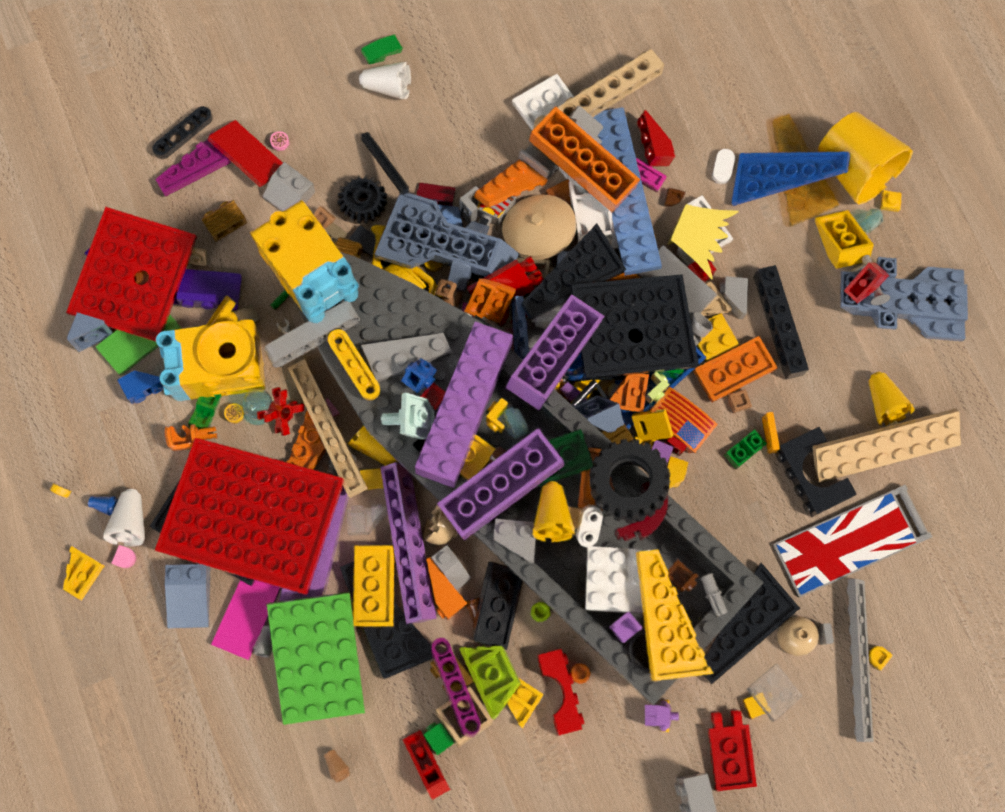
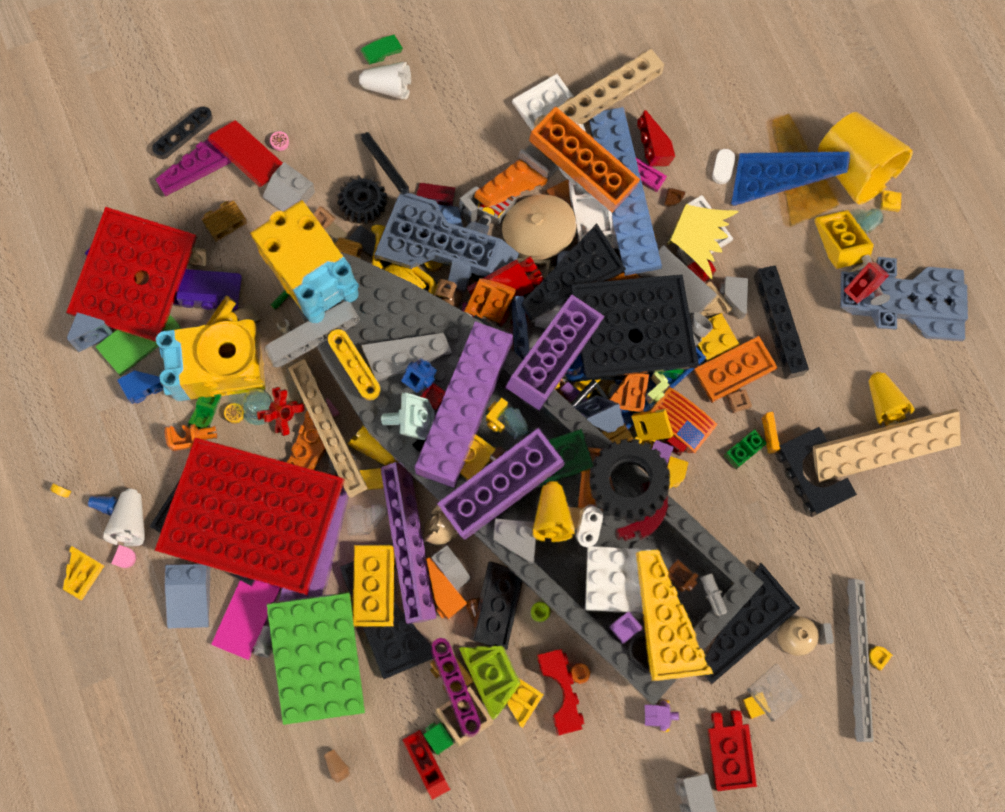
light grey panel [569,106,603,144] -> none
flag [773,485,933,597] -> none

